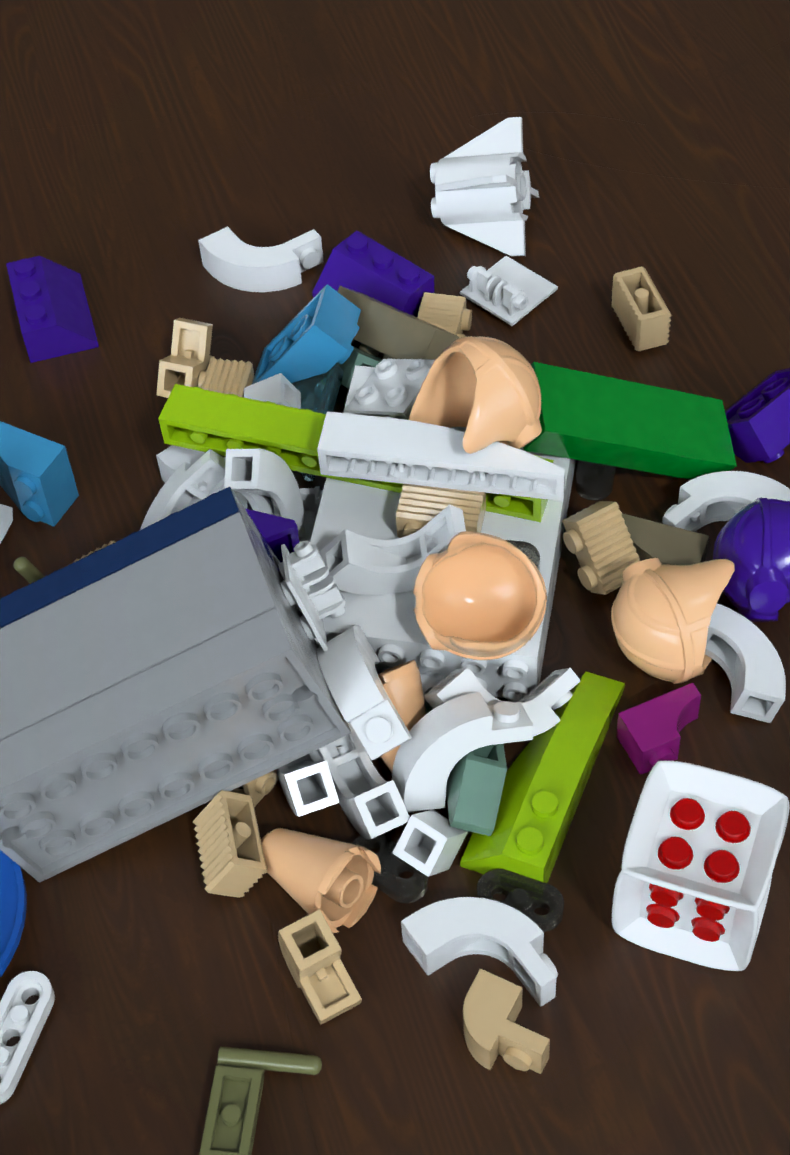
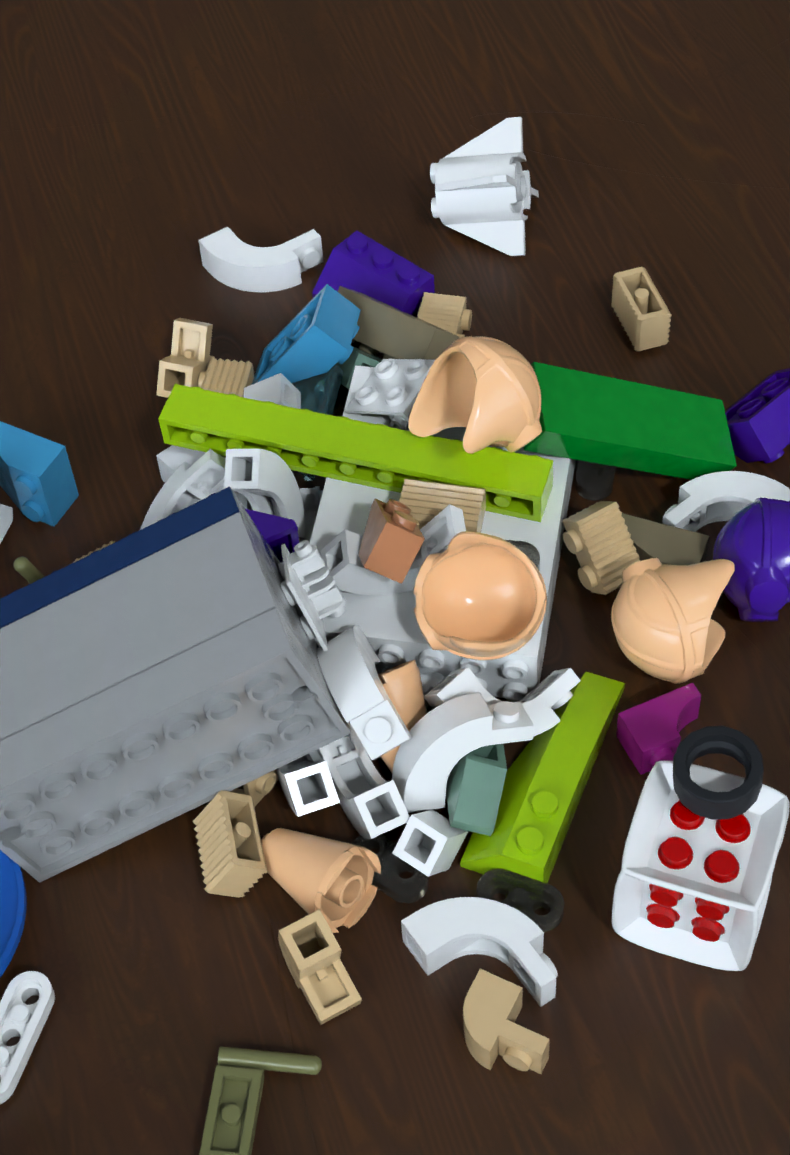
dark purple slope [6,256,99,363] -> none
white slope [317,411,565,501] -> none
white hinge [460,256,558,326] -> none
white arch [705,604,786,723] -> none
none -> nougat slope [358,498,425,584]
none -> black tyre [673,726,764,820]

